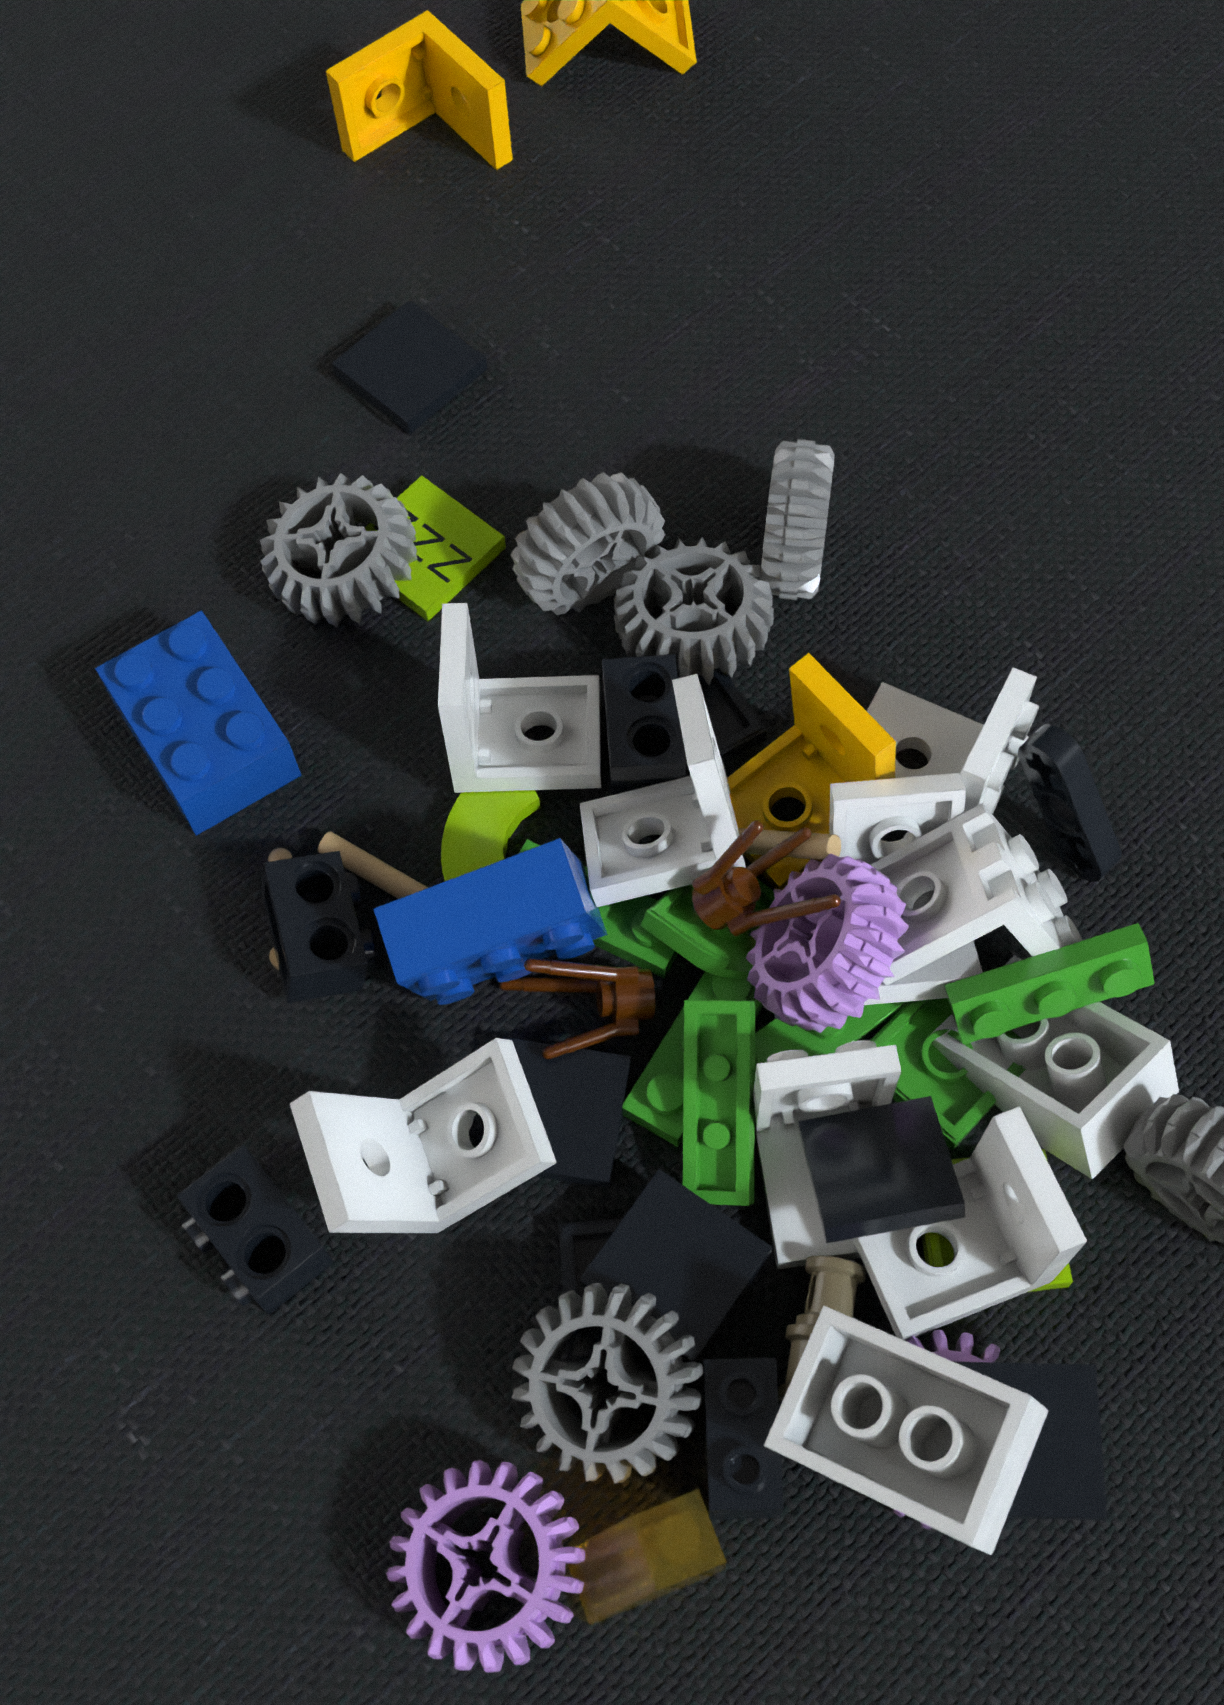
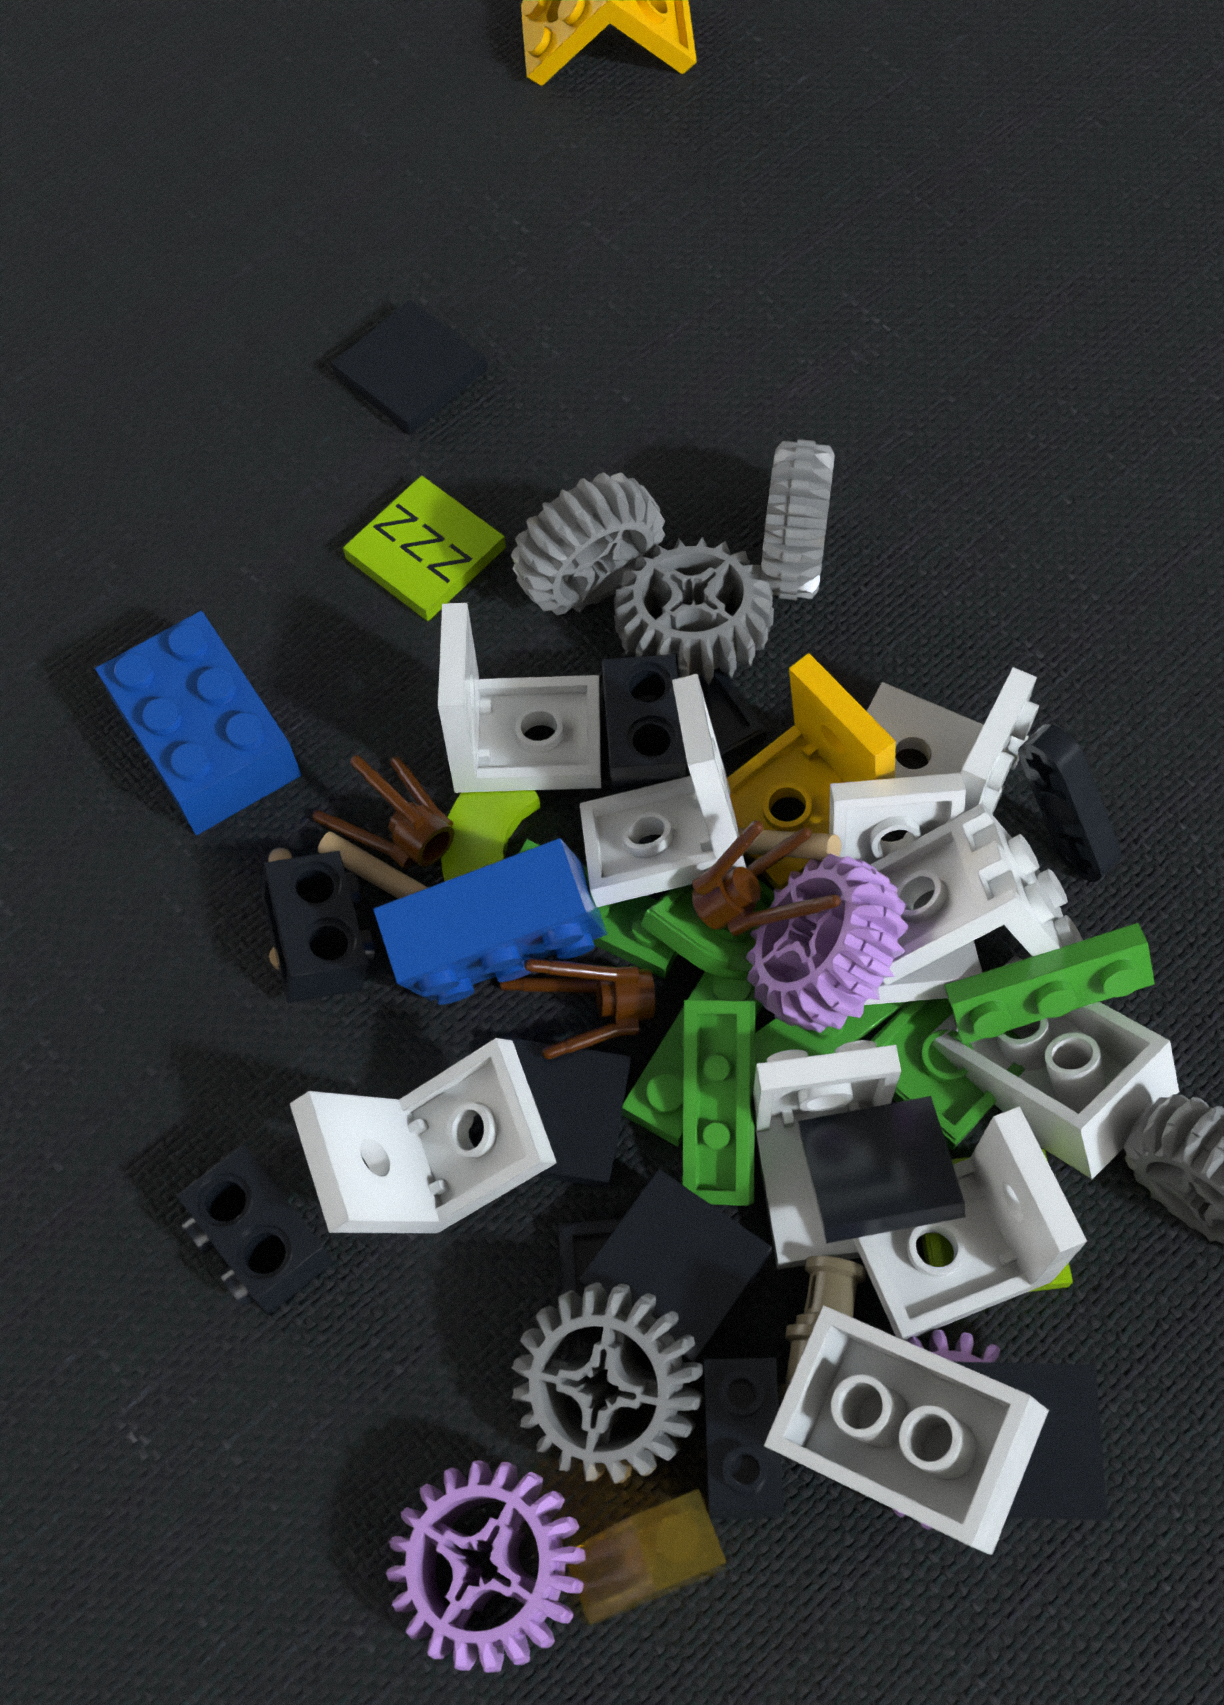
light grey gear [260,473,417,627] -> none
yellow bracket [326,10,513,170] -> none
none -> reddish brown plant [312,755,455,869]

